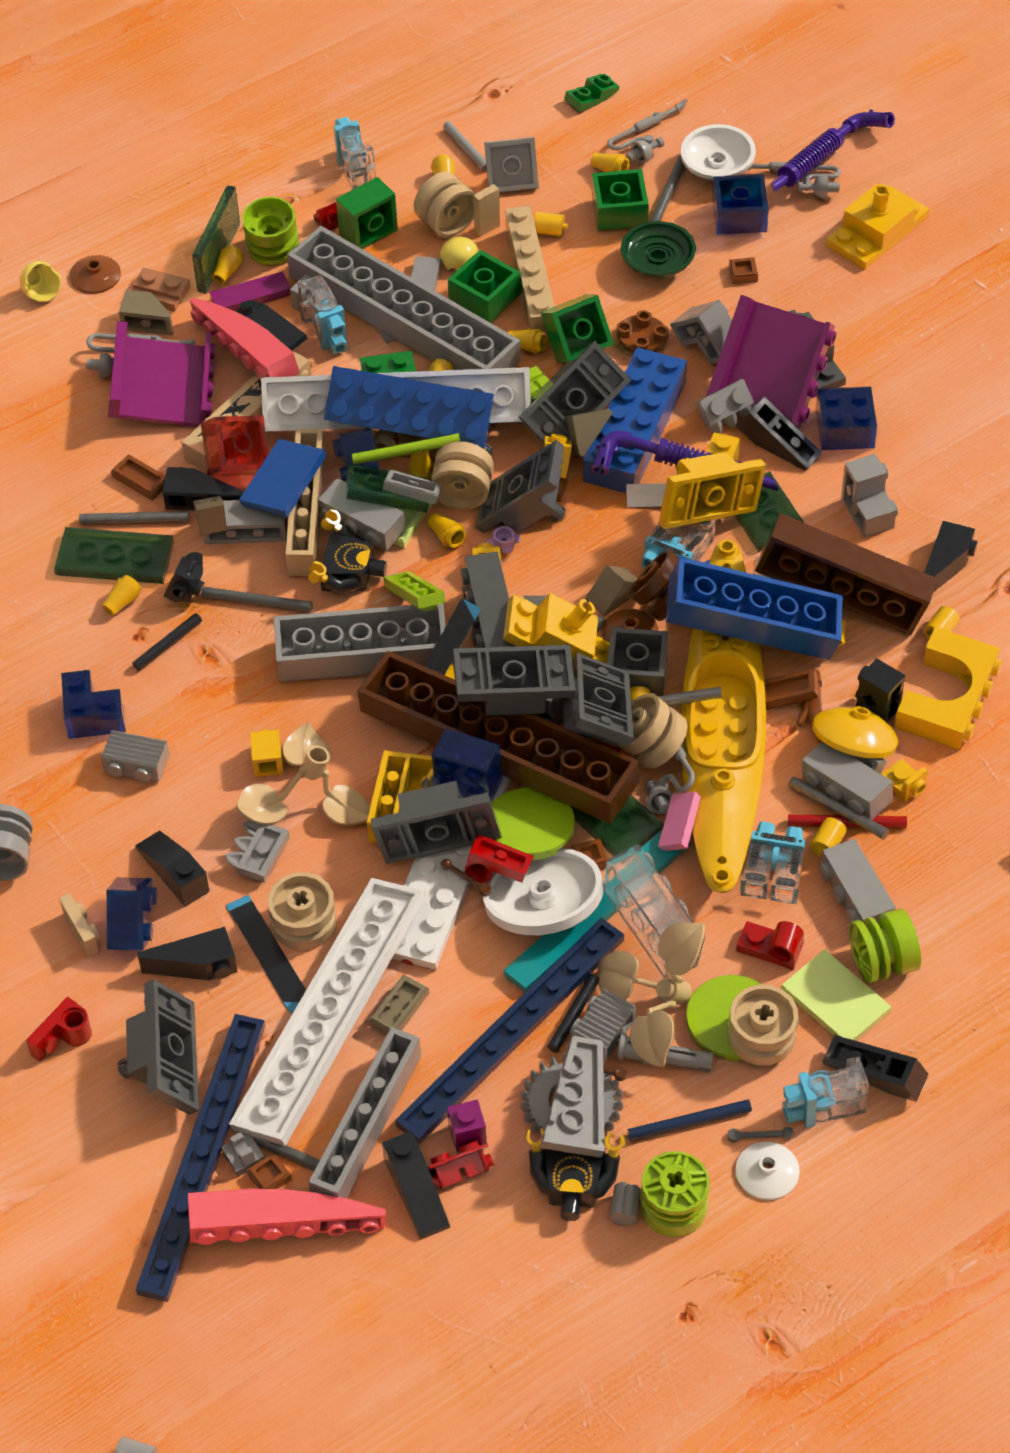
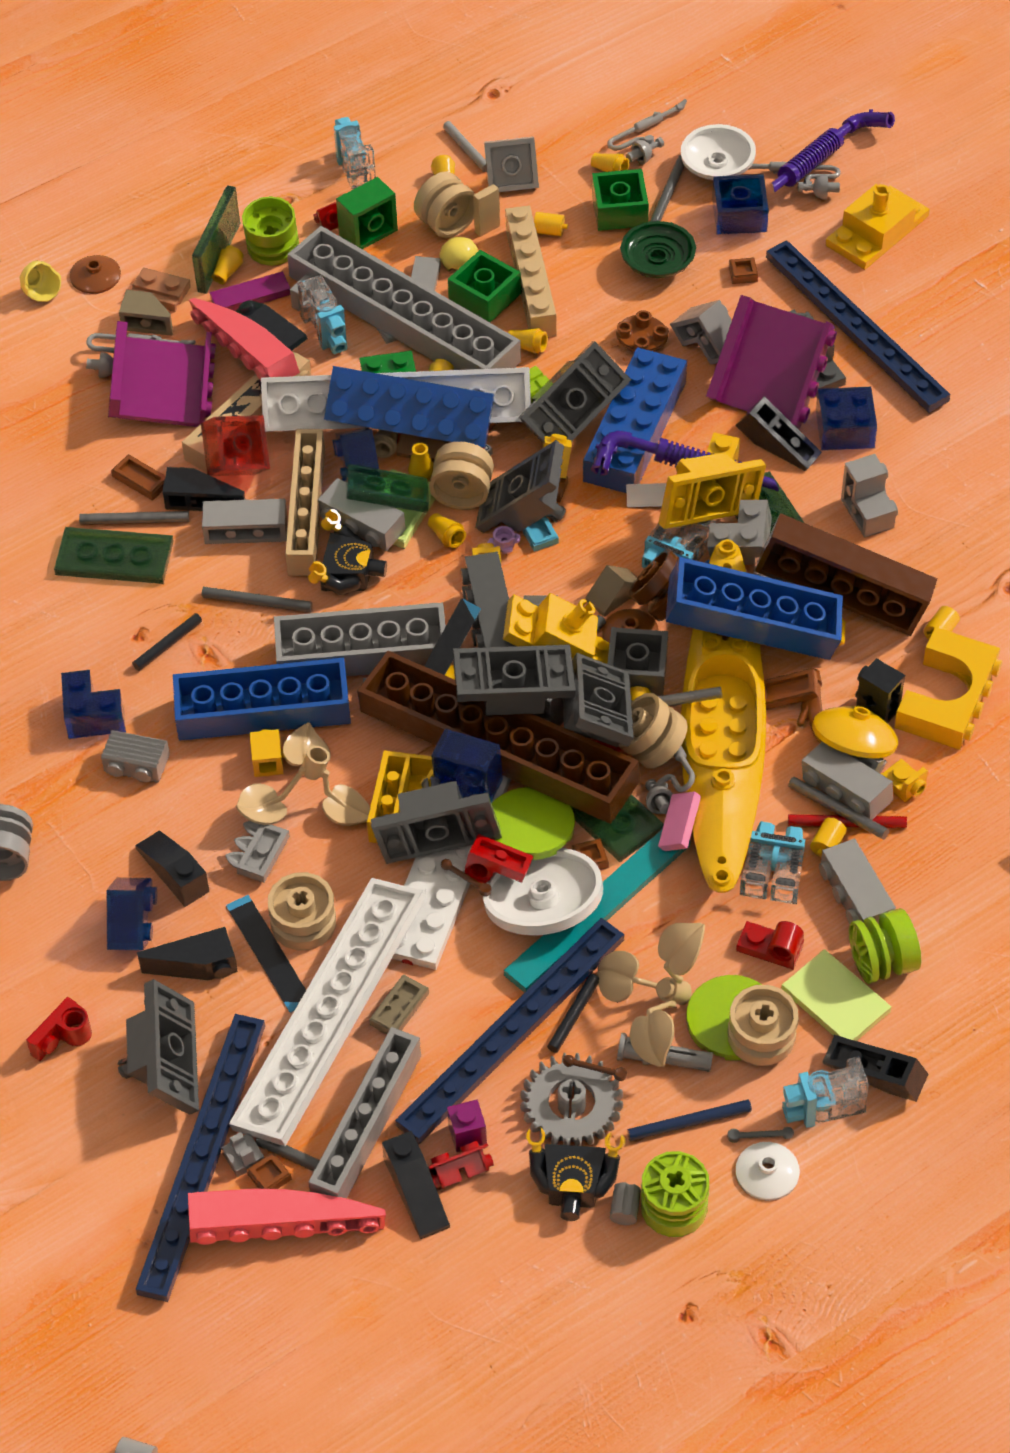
tan plate [59,893,100,958] -> none
yellow cone [102,575,142,616] -> none
black hand [163,552,205,602] -> none
dark tan slope [193,496,227,536] -> none
blue tile [239,439,327,517] -> none
lime bar [352,433,460,465] -> none
light grey tile [383,470,442,505] -> none
lime plate [383,571,446,611] -> none
light grey wing [539,1036,605,1157] -> none
green brick [540,294,614,363] -> none
green slope [564,73,620,112] -> none
dark tan slope [566,409,613,457] -> none
light grey brick [570,989,636,1064] -> none
clear brick [603,844,705,978] -> none
light grey plate [695,379,754,434] -> none
black slope [924,521,978,593] -> none
none -> blue brick [173,658,351,741]
none -> medium azure tile [522,516,559,552]
none -> light grey brick [707,500,772,565]
none -> dark blue plate [766,240,950,413]

